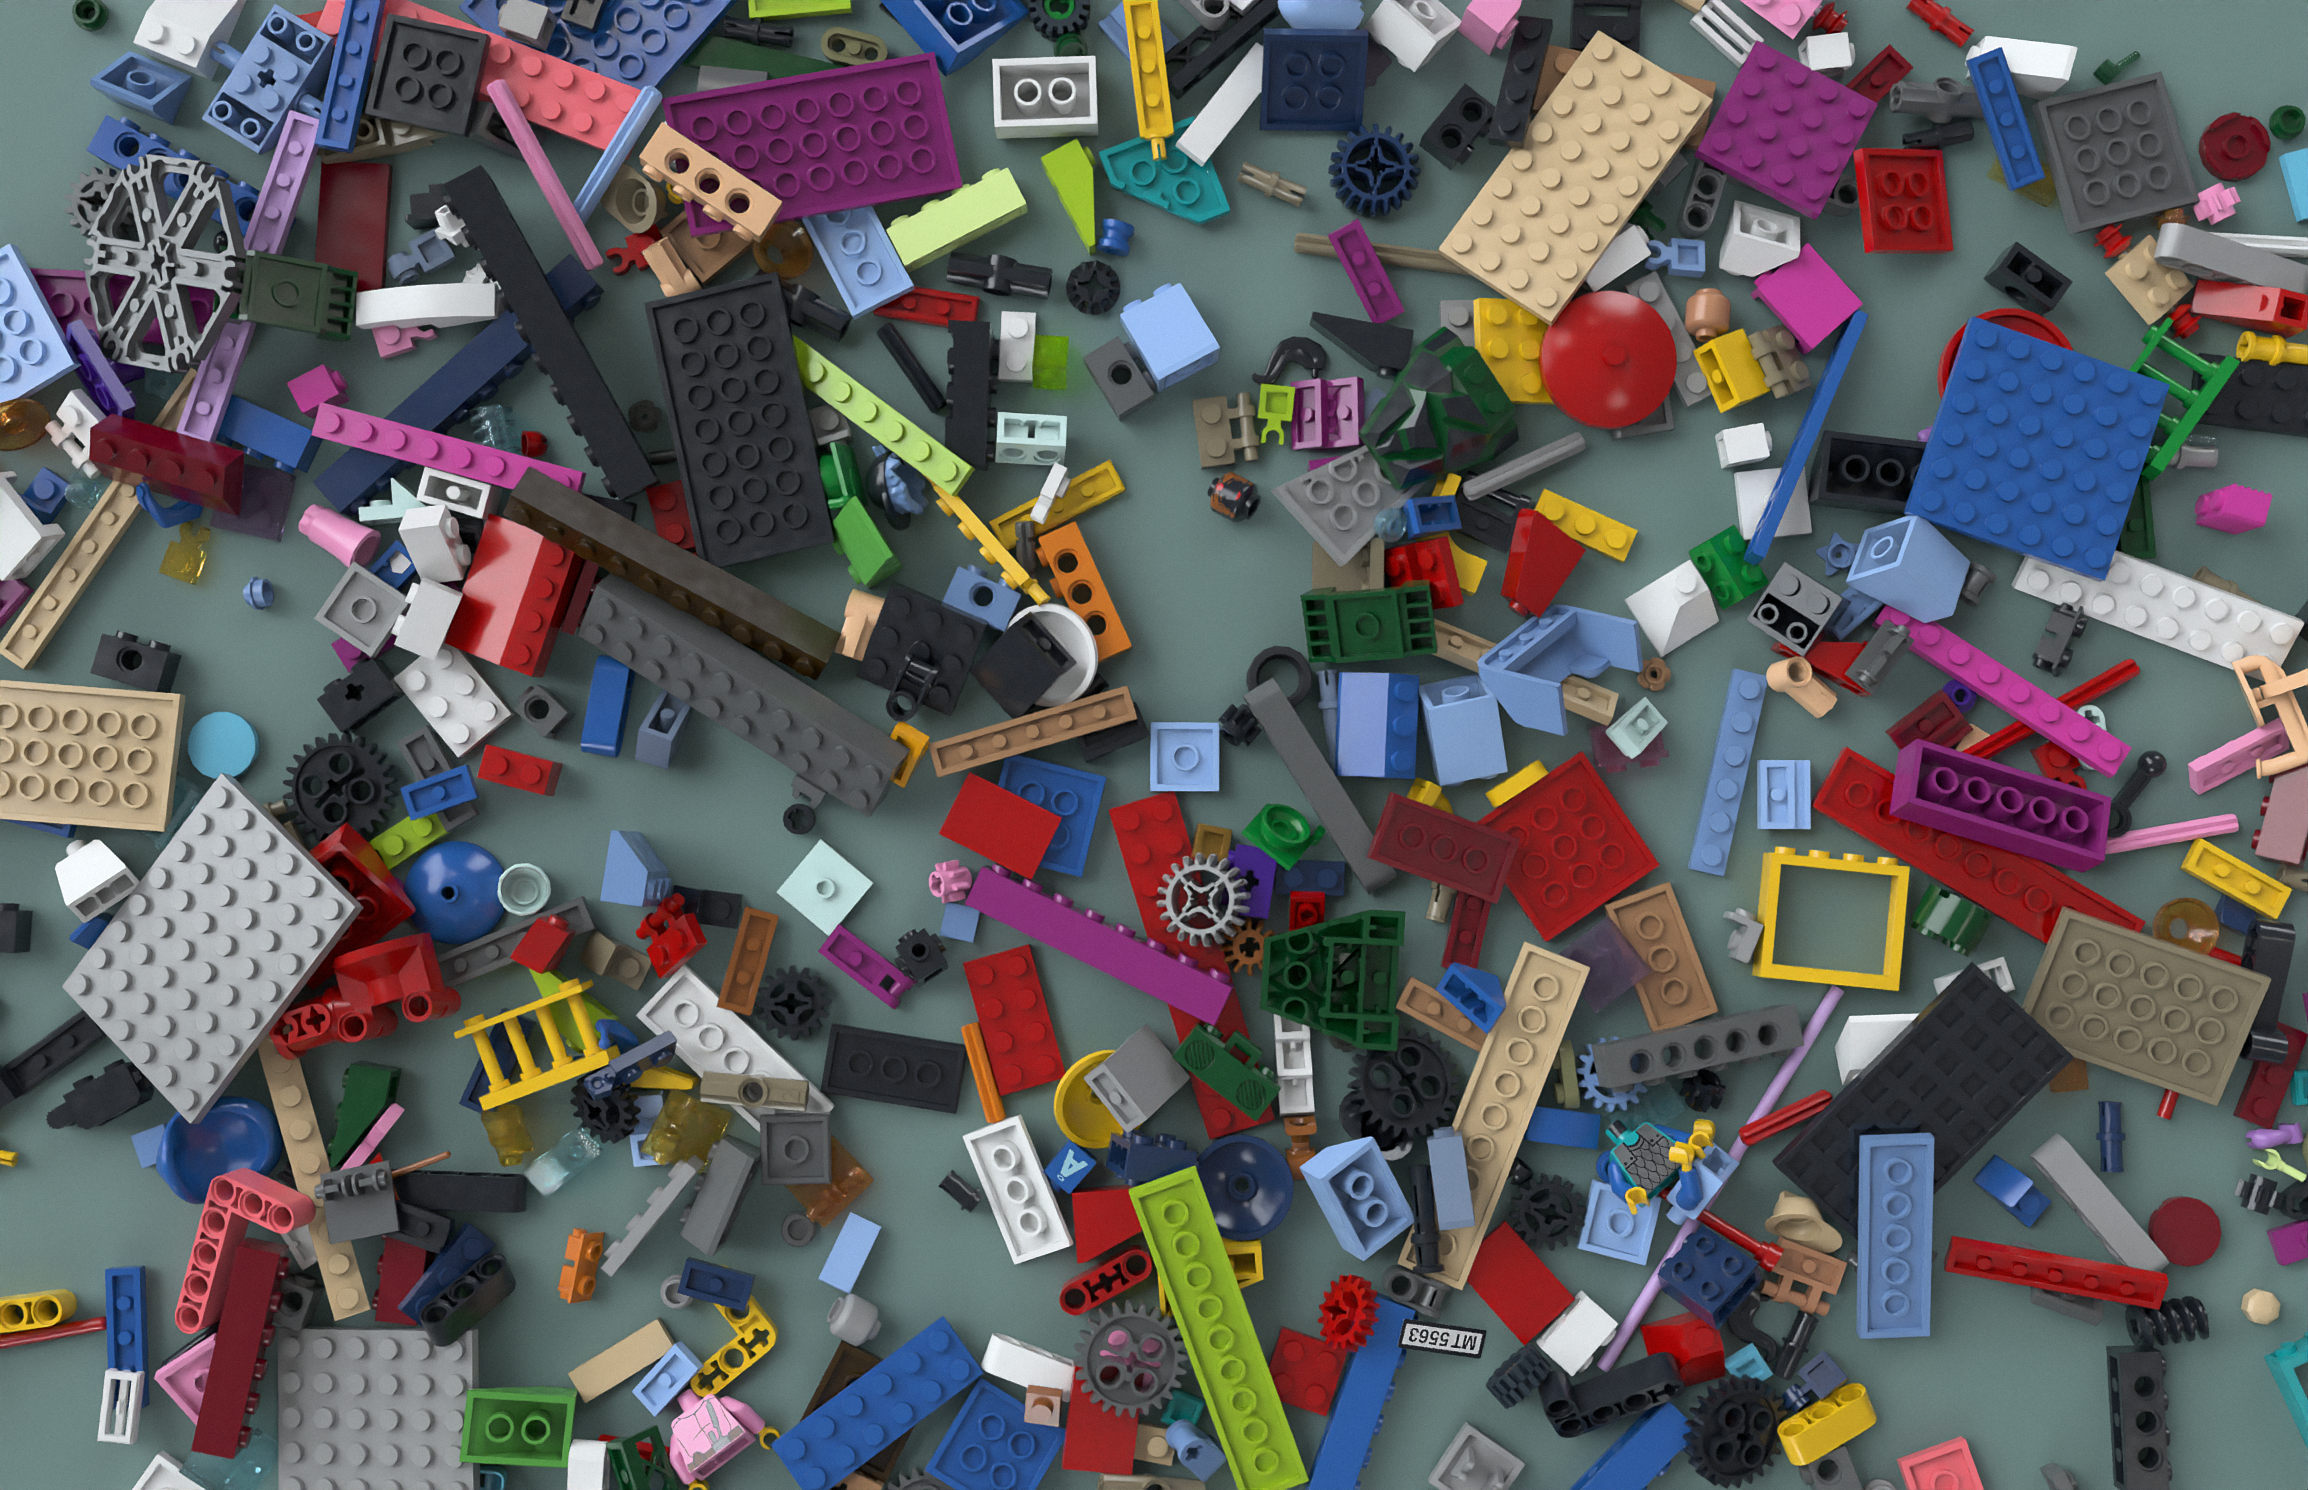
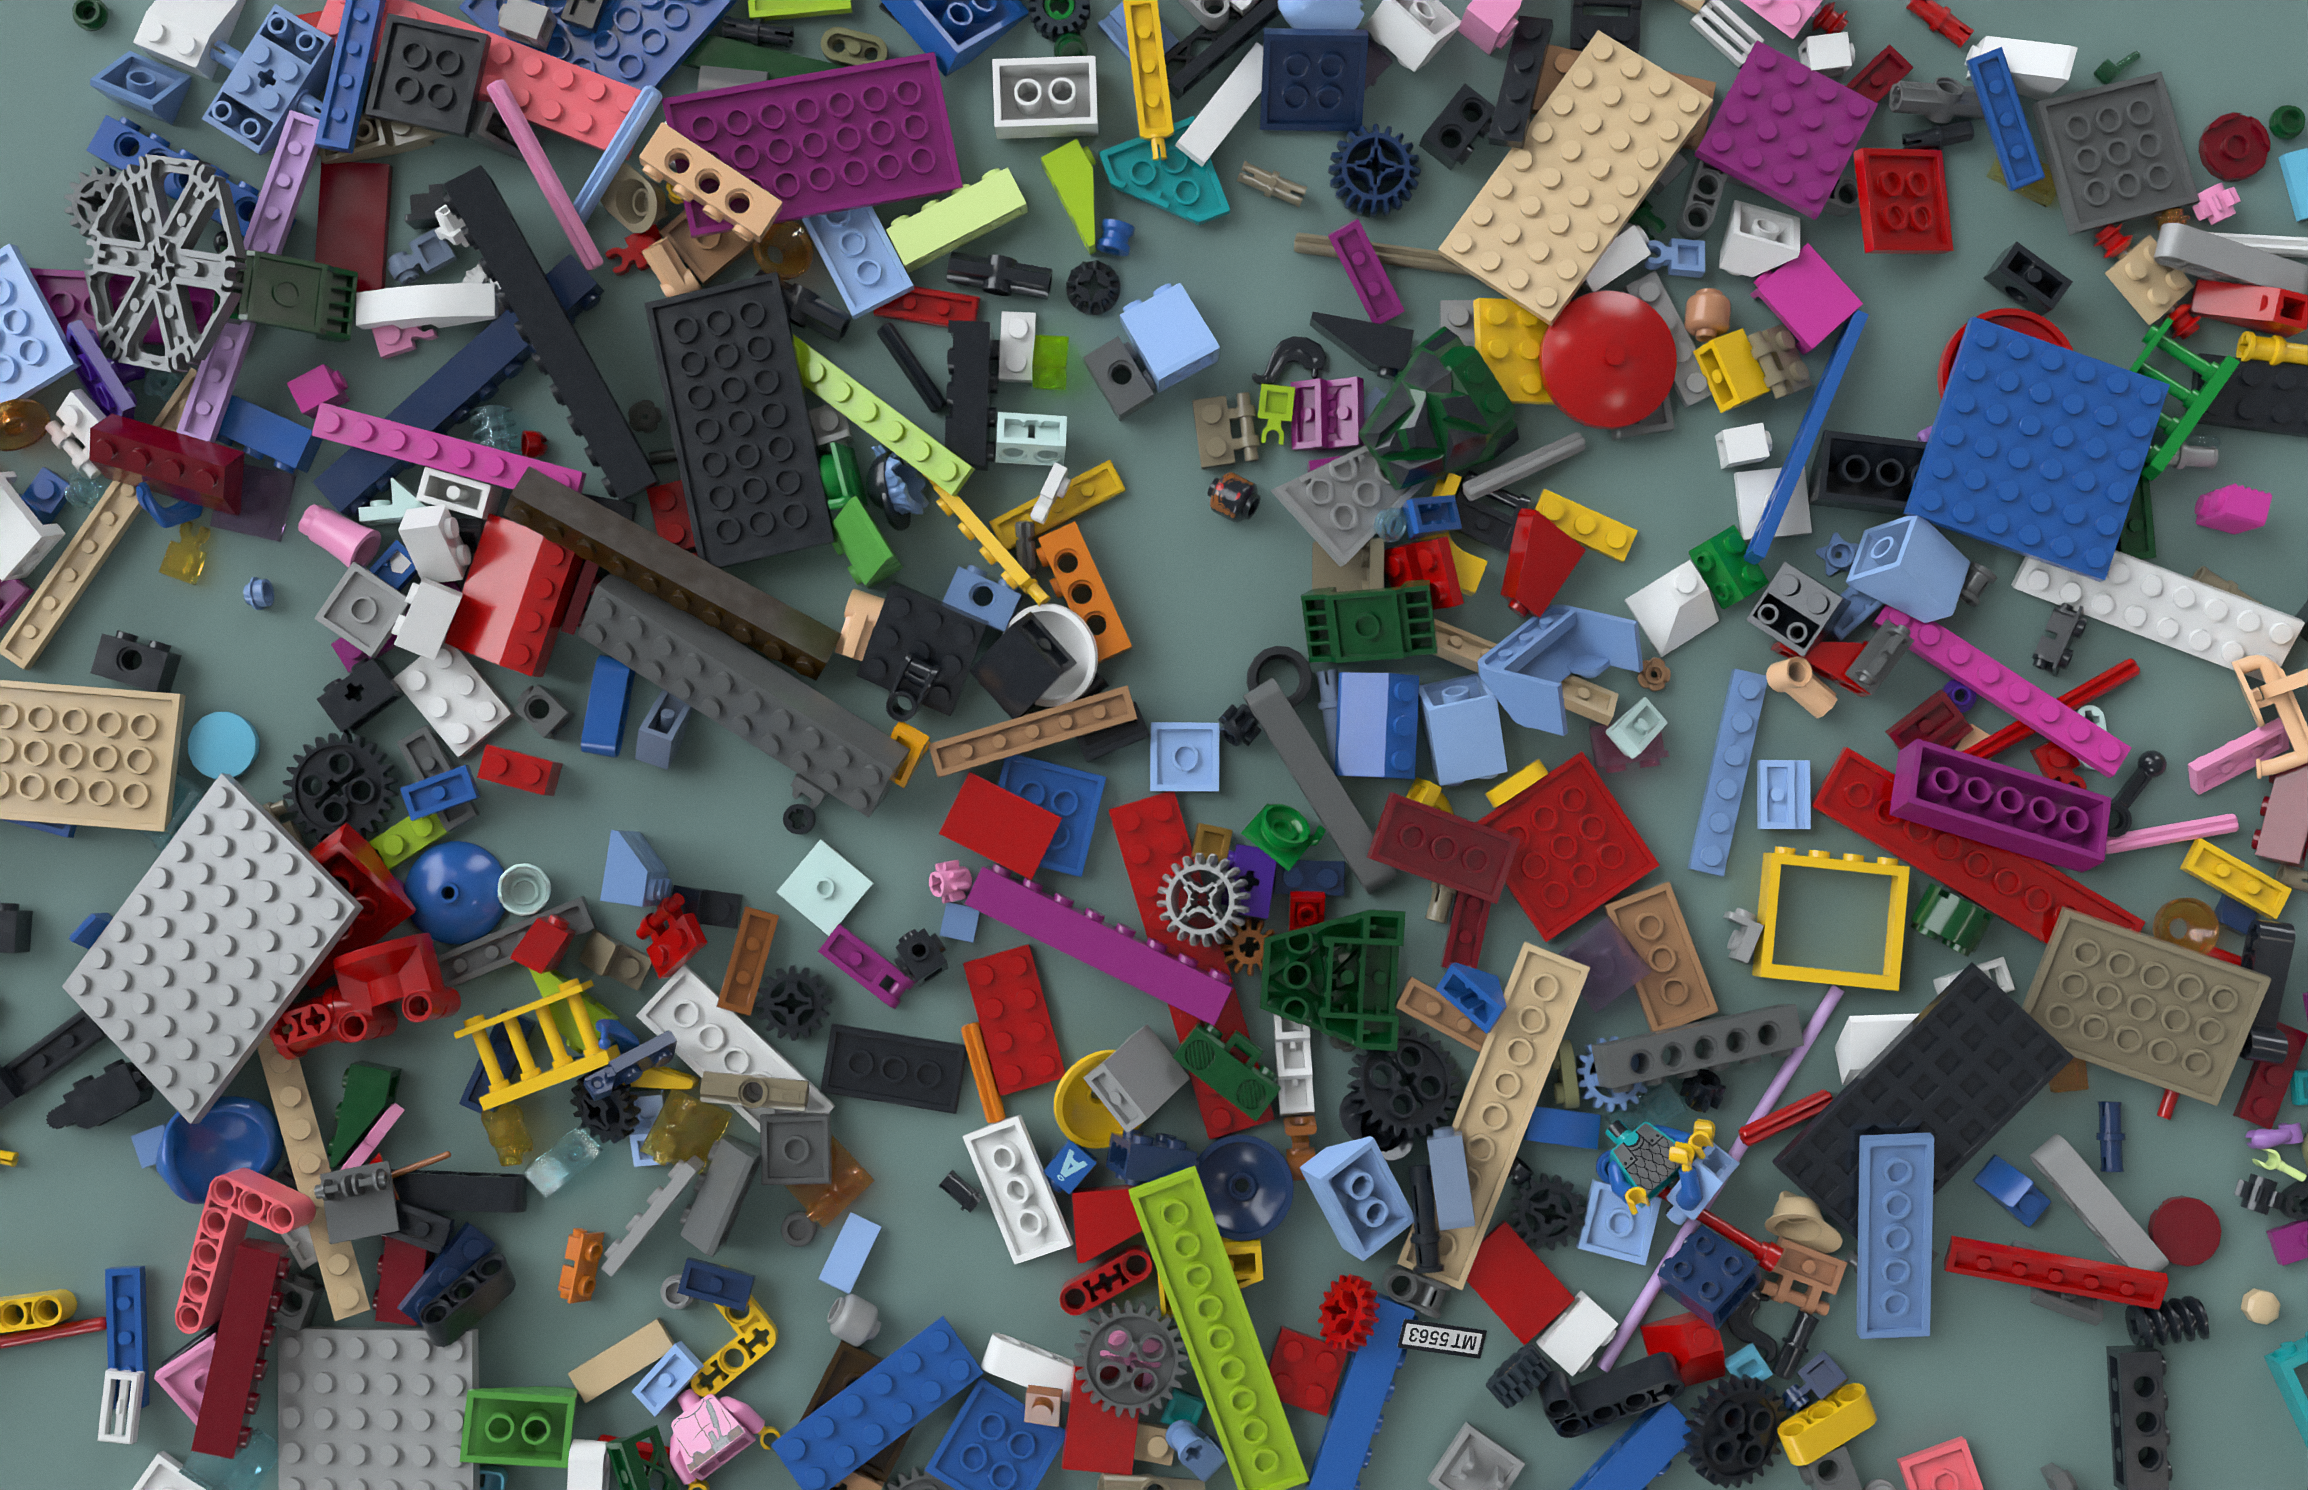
white torso [55,840,140,924] -> none

